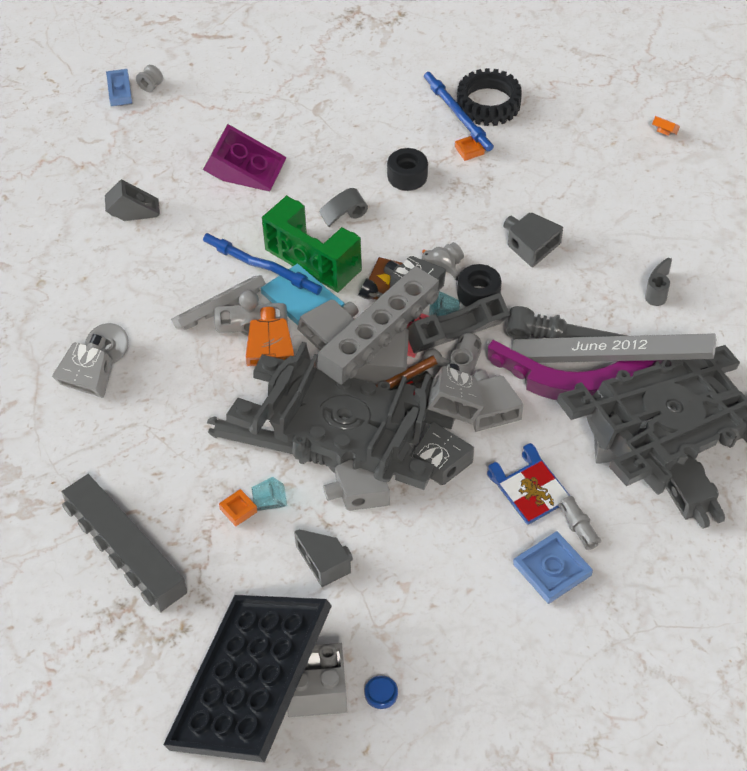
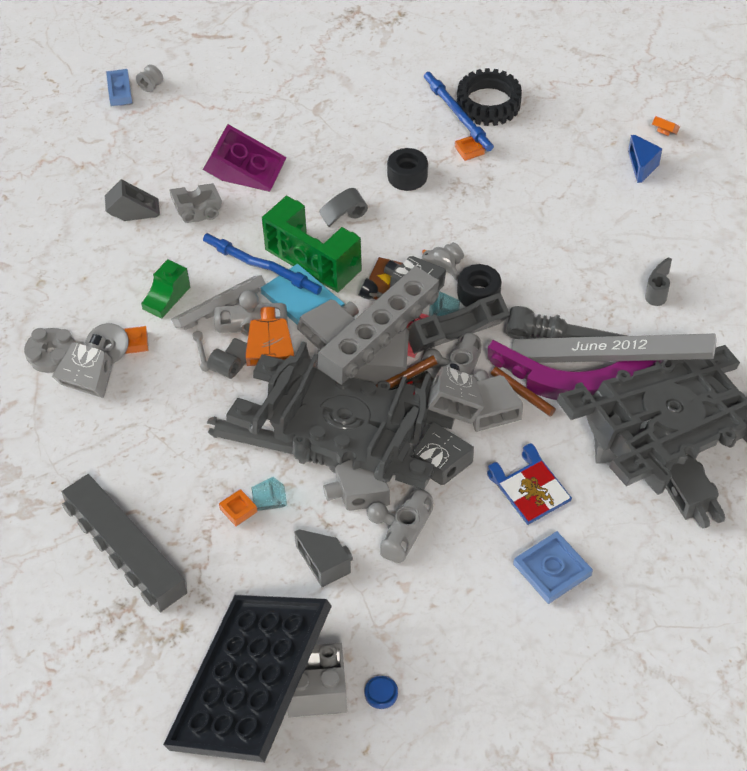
dark grey torso [503,213,563,268] -> none
light grey pin [558,496,601,550] -> none
none -> light grey plate [24,328,74,373]
none -> orange plate [124,326,149,354]
none -> green arch [141,259,190,319]
none -> light grey cylinder [169,183,222,223]
none -> light grey hinge [193,331,209,371]
none -> dark grey panel [207,338,247,379]
none -> light grey piece [367,489,433,563]
none -> dark orange bar [491,367,556,416]
none -> blue slope [628,135,662,183]

